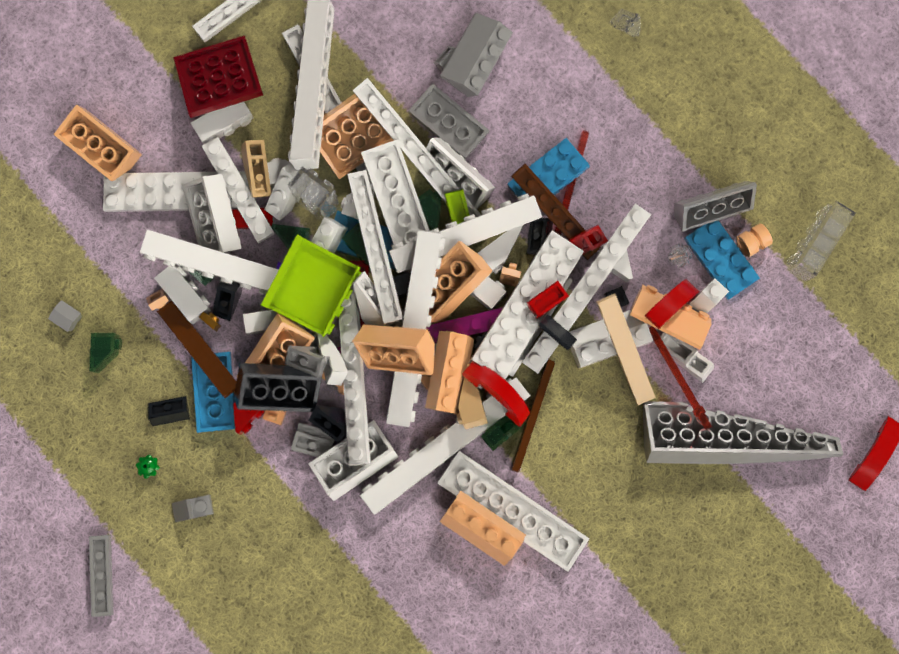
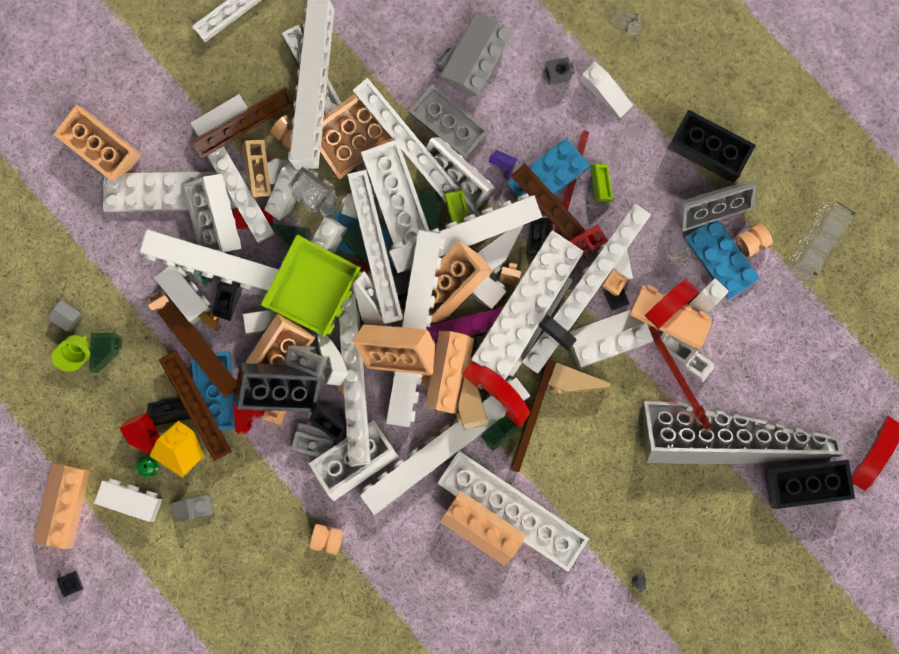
light grey plate [89,535,113,617] -> none
dark red plate [173,35,264,118] -> none
red tile [526,281,569,319] -> none
tan tile [596,294,655,405] -> none
none -> light nougat slope [33,463,91,549]
none -> lime piece [51,335,90,372]
none -> black tile [57,571,84,597]
none -> white brick [94,478,162,522]
none -> red slope [119,412,161,454]
none -> yellow slope [150,421,204,478]
none -> reddish brown tile [159,350,232,462]
none -> reddish brown tile [190,87,294,160]
none -> light nougat wheel [270,115,293,151]
none -> light nougat wheel [310,524,343,555]
none -> dark purple tile [488,150,517,180]
none -> dark grey brick [545,57,574,85]
none -> tan slope [548,363,611,394]
none -> white slope [580,62,633,119]
none -> lime tile [590,163,613,203]
none -> light nougat tile [601,269,628,296]
none -> dark grey hinge [632,573,646,589]
none -> black brick [667,110,756,183]
none -> black brick [765,460,855,509]

